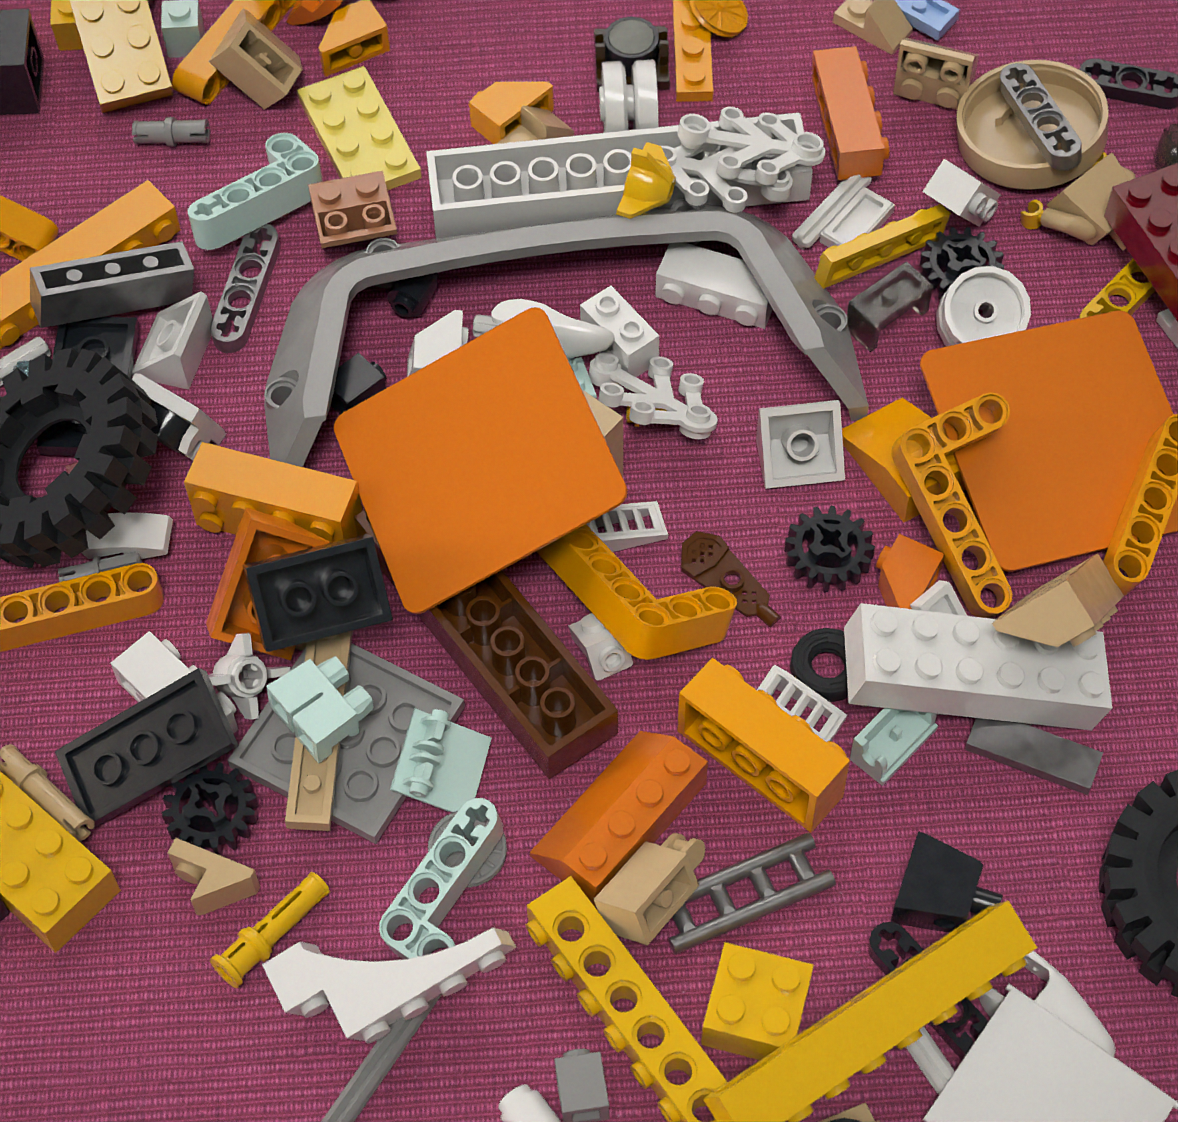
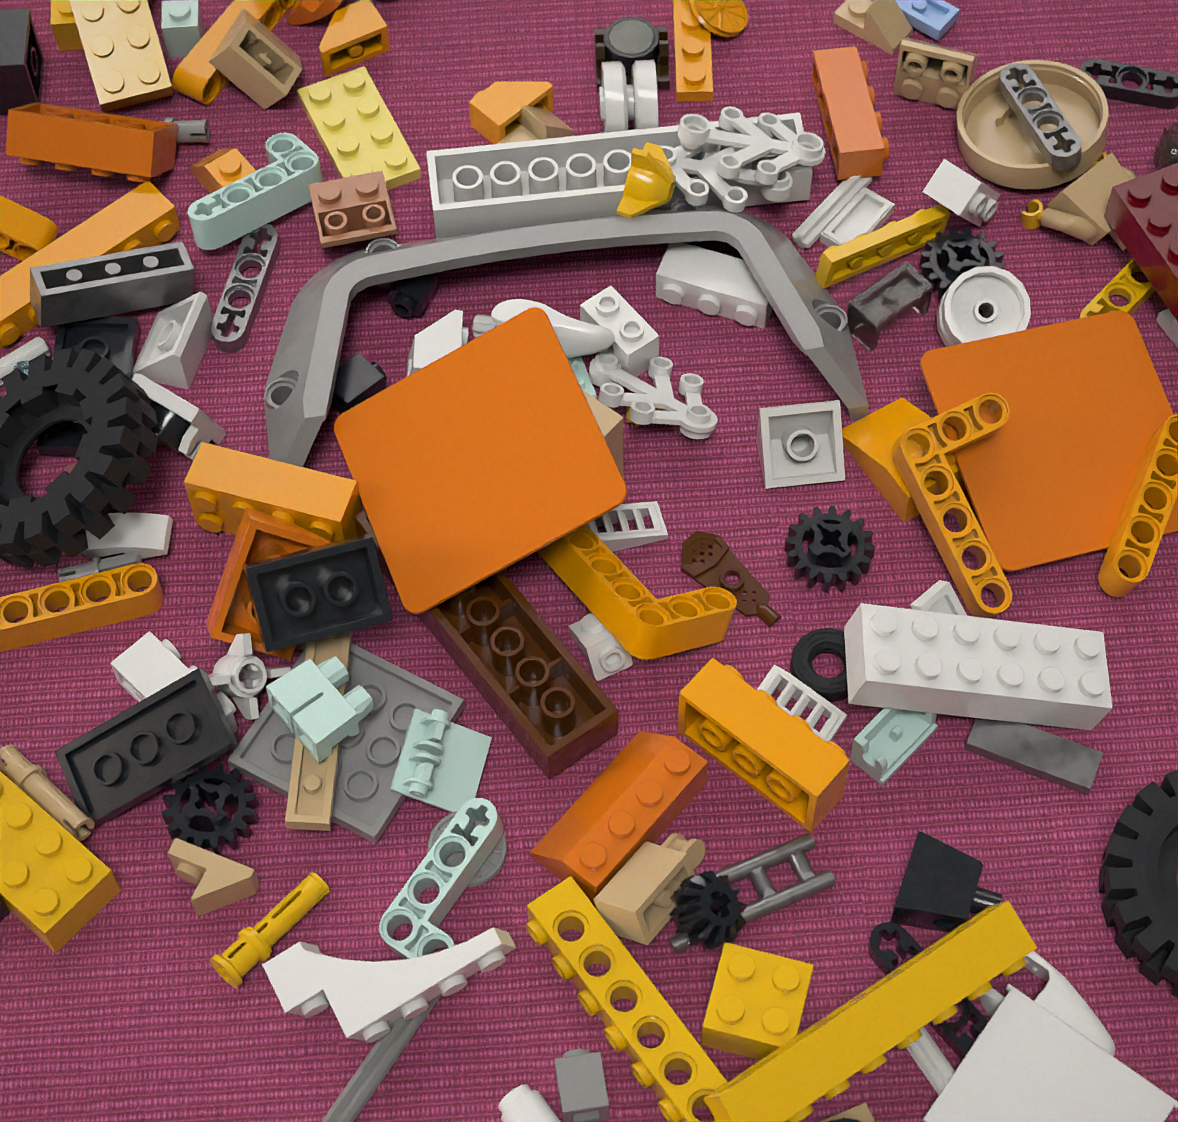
orange slope [876,534,944,609] -> none
tan slope [992,553,1124,647] -> none
none -> orange brick [6,102,178,182]
none -> light orange slope [190,148,256,194]
none -> black gear [669,870,748,950]

